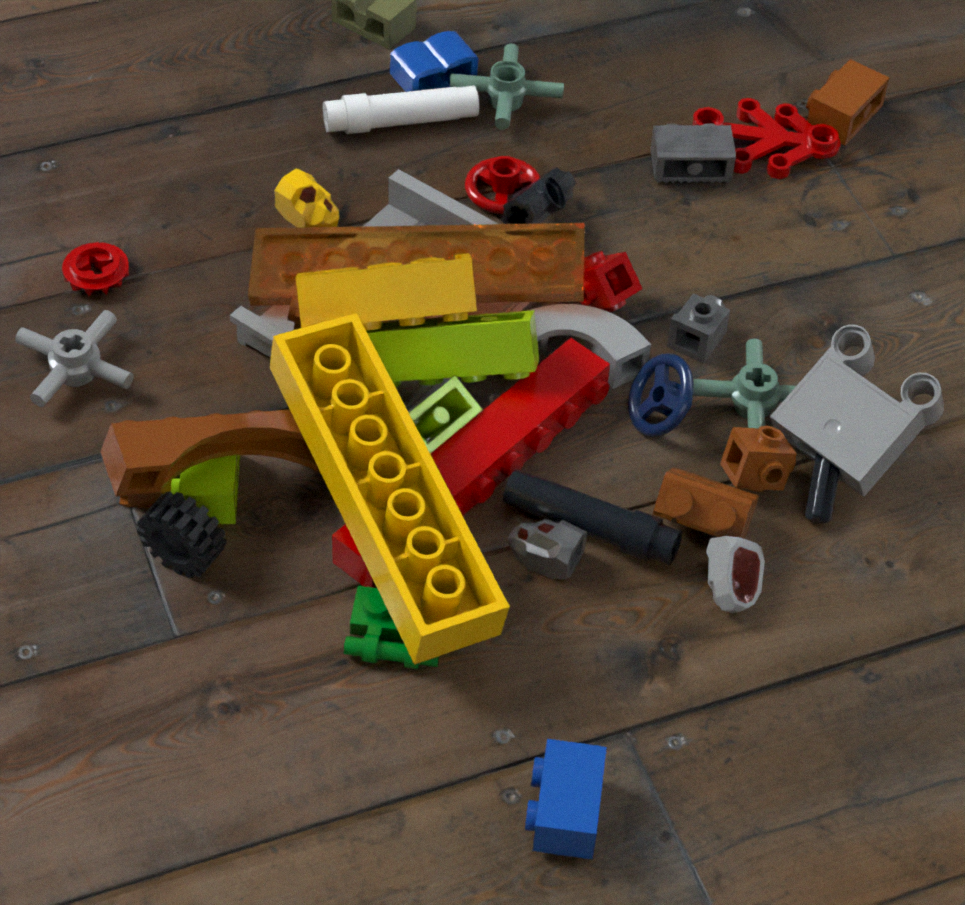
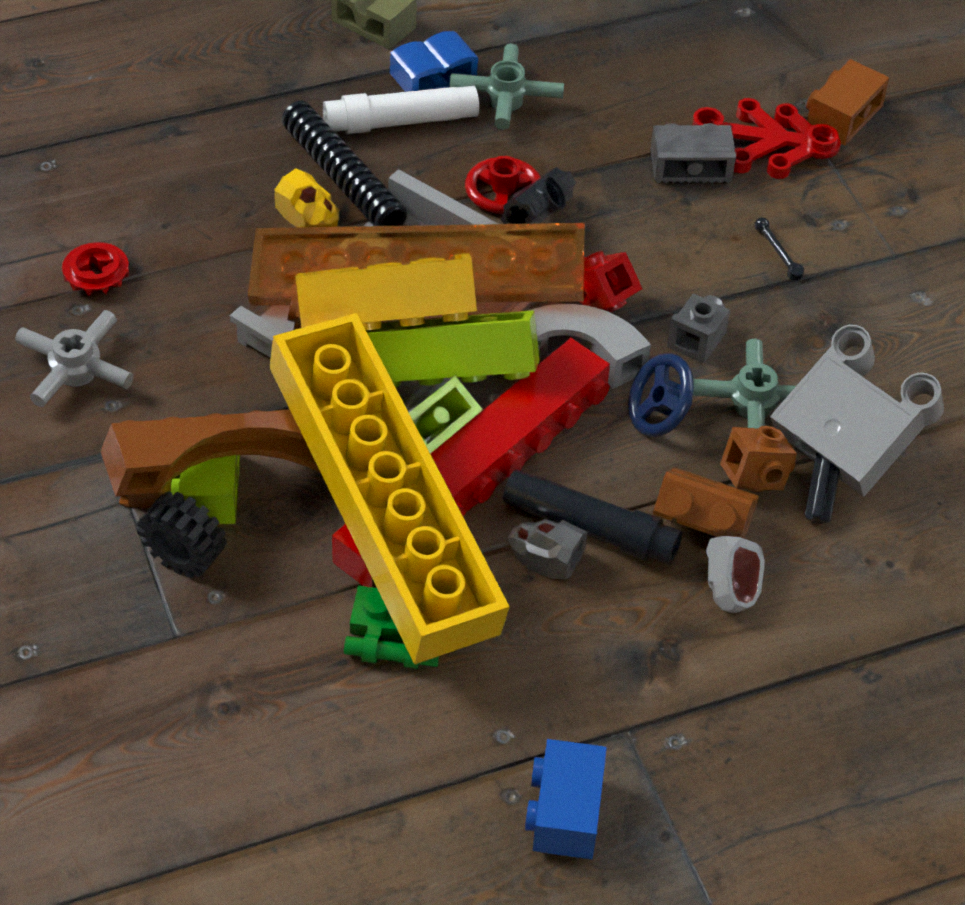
none -> black piece [281,100,407,235]
none -> black hinge [754,217,804,281]

